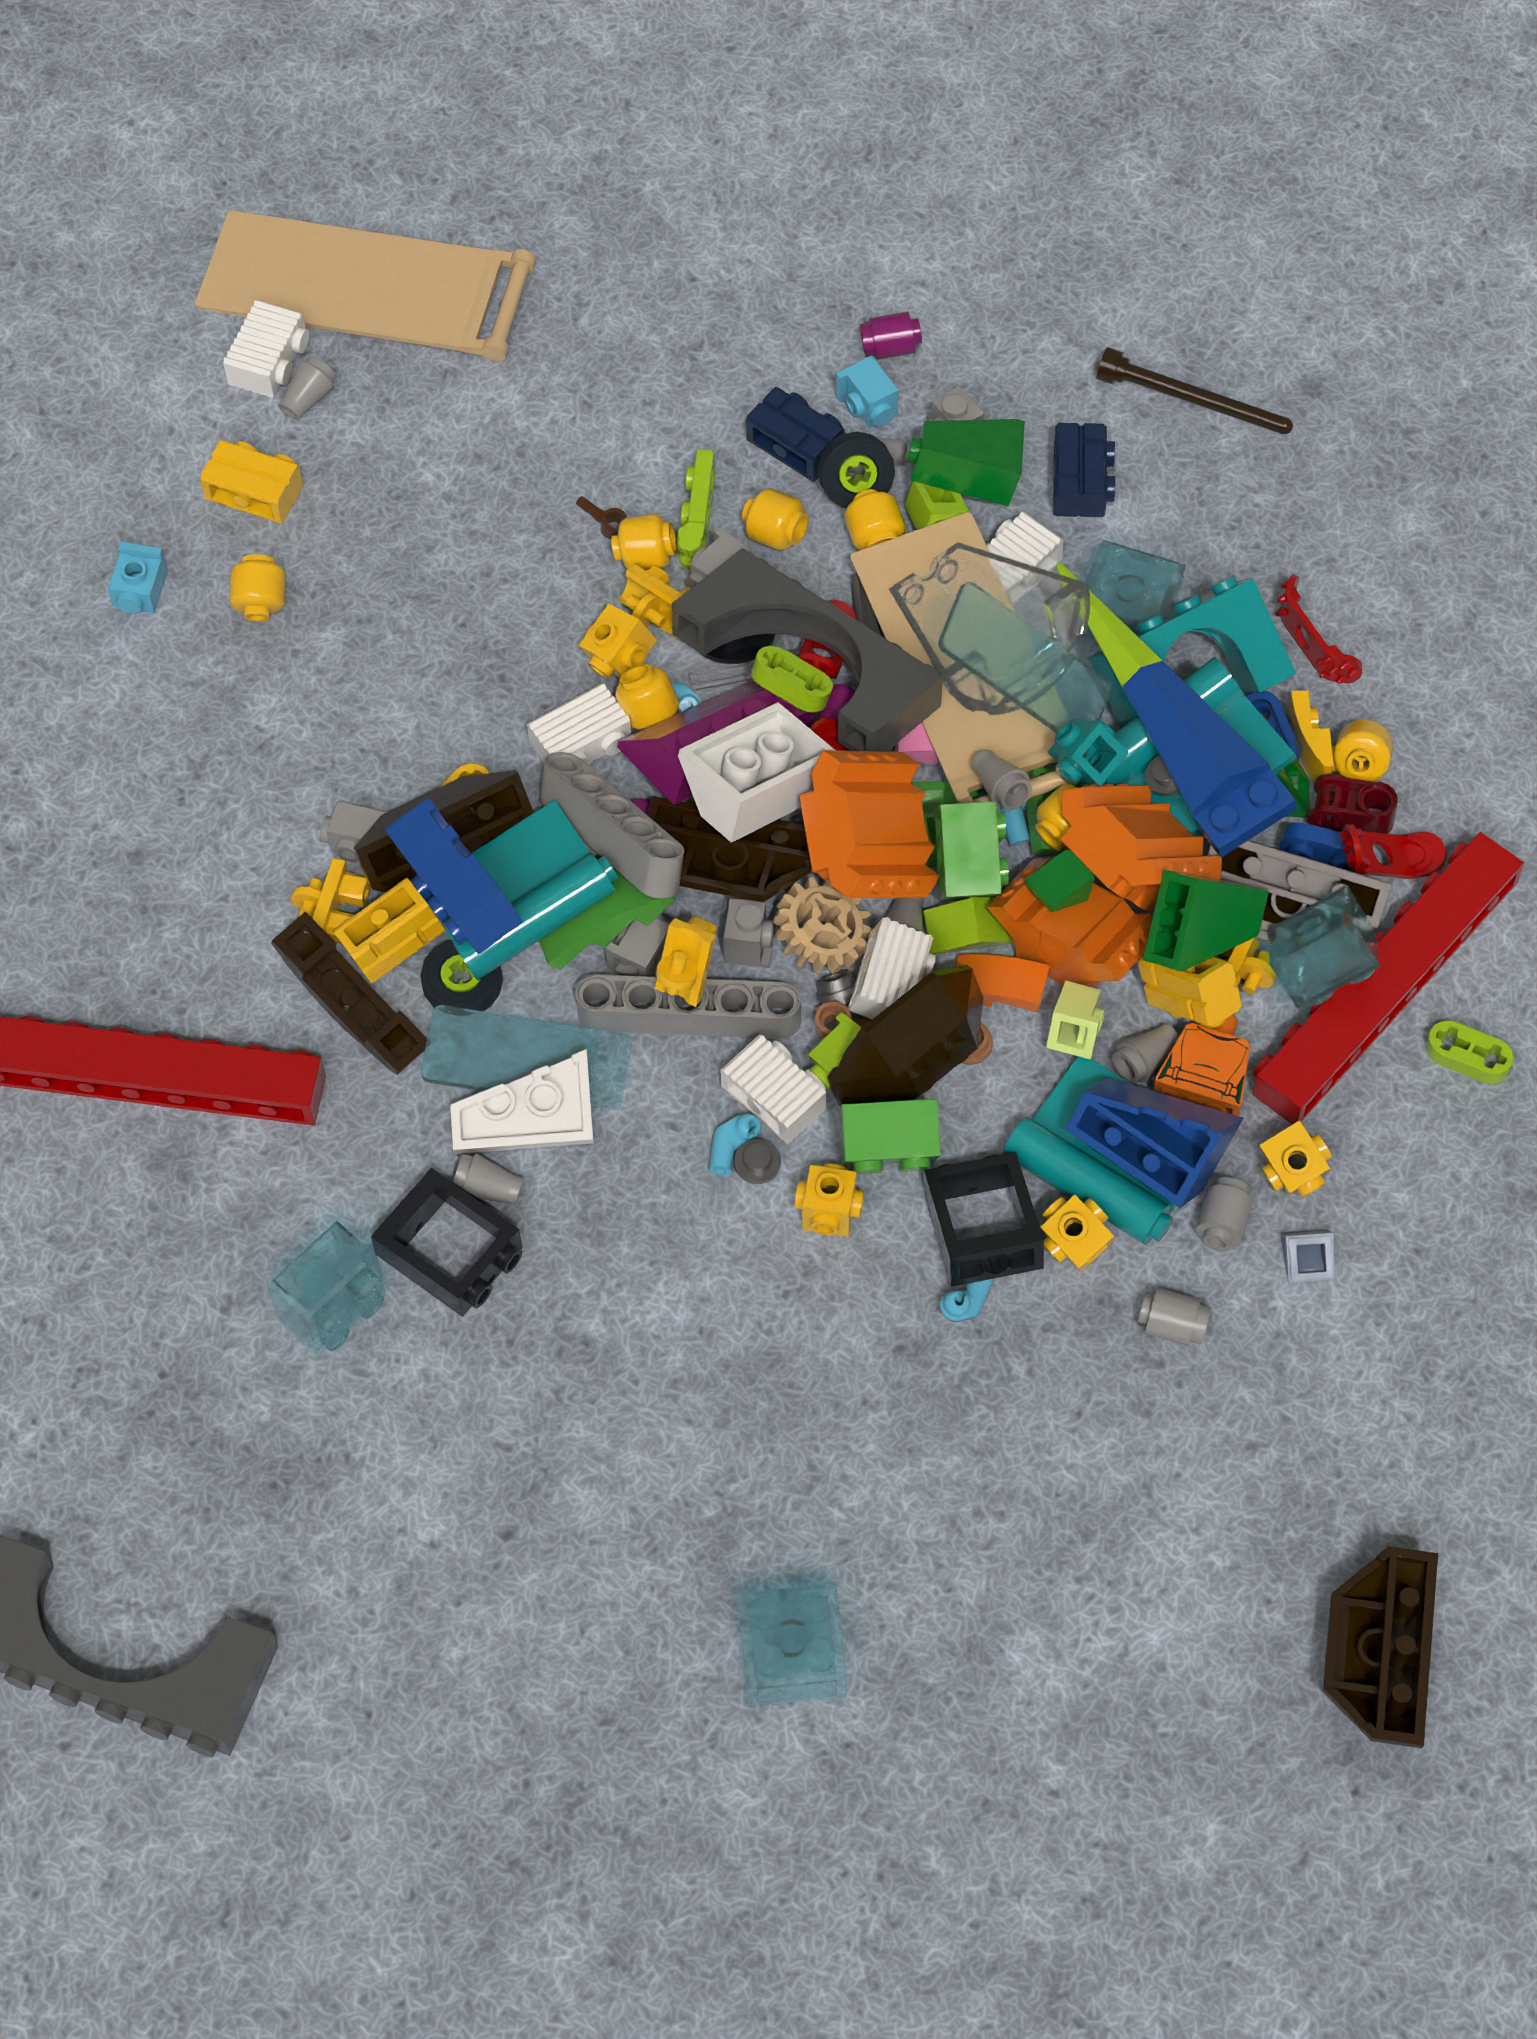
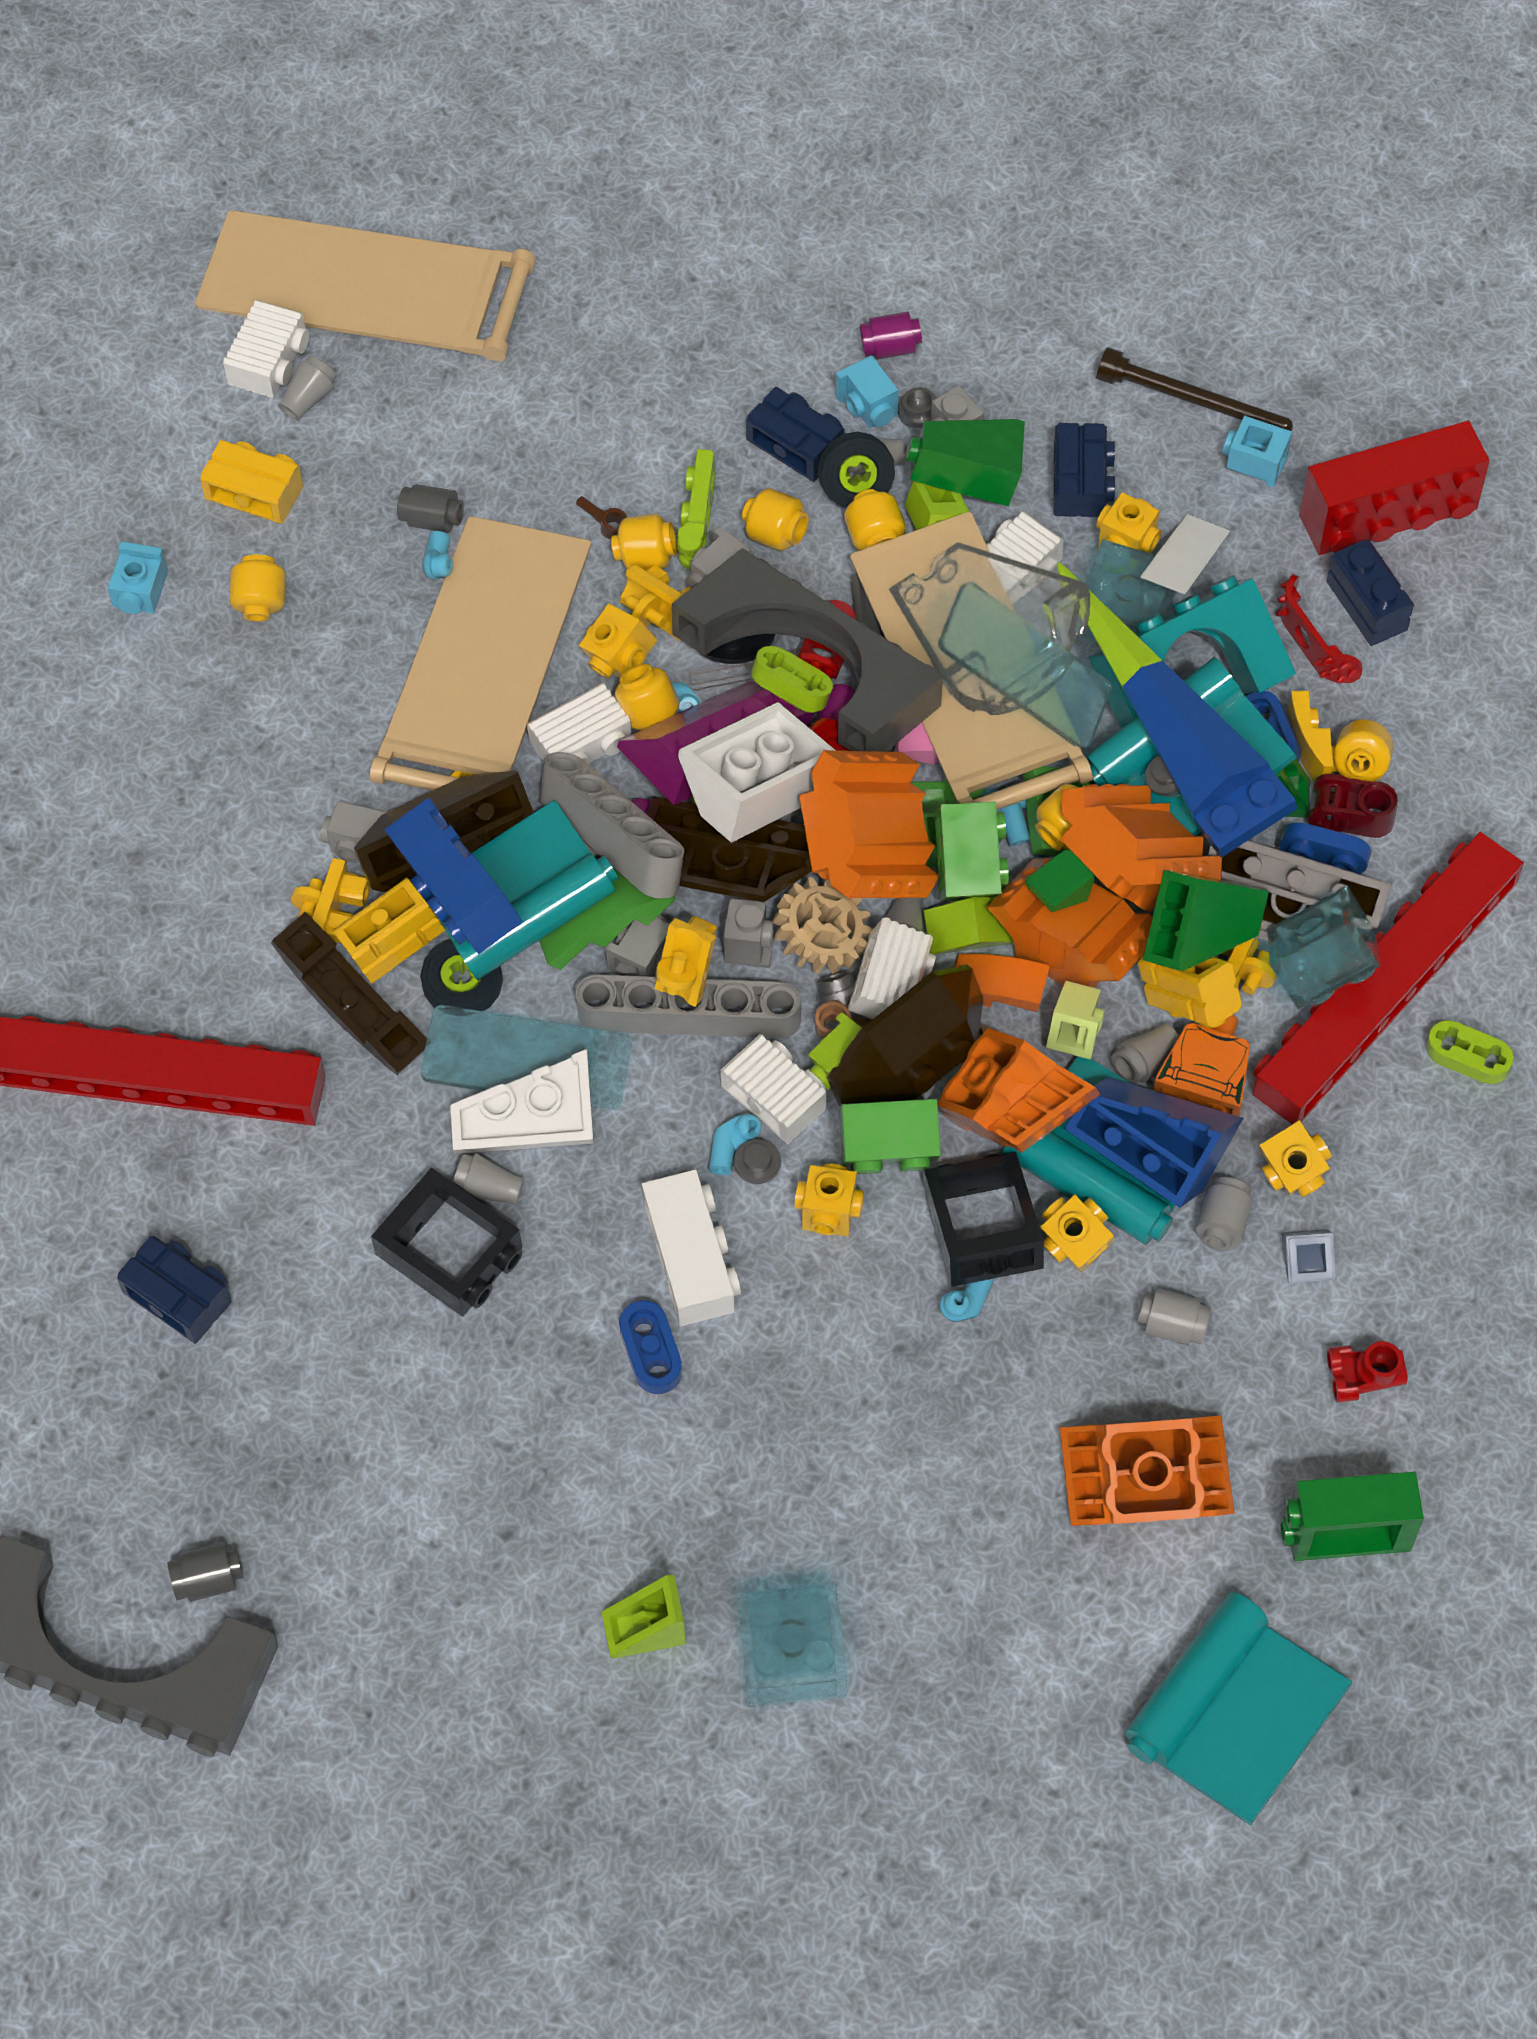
clear light blue brick [267,1221,386,1358] -> none
light grey cone [972,750,1032,810] -> none
teal brick [1047,718,1129,787] -> none
dark brown wedge [1322,1546,1438,1748] -> none
red piece [1340,823,1447,879] -> none
none -> dark blue brick [116,1235,232,1344]
none -> dark grey brick [167,1542,244,1602]
none -> tan flag [370,516,591,790]
none -> dark grey brick [397,484,464,533]
none -> medium azure arm [422,531,453,579]
none -> lime slope [601,1574,686,1658]
none -> blue plate [619,1300,682,1394]
none -> white brick [641,1169,741,1327]
none -> flat silver plate [899,387,937,428]
none -> orange slope [937,1028,1101,1153]
none -> orange slope [1059,1415,1235,1526]
none -> yellow brick [1096,492,1162,569]
none -> teal door [1125,1591,1352,1826]
none -> white sticker [1140,514,1230,594]
none -> medium azure brick [1222,416,1292,488]
none -> green window [1280,1471,1424,1561]
none -> red brick [1299,420,1490,555]
none -> dark blue brick [1326,539,1414,646]
none -> red plate [1327,1341,1408,1403]

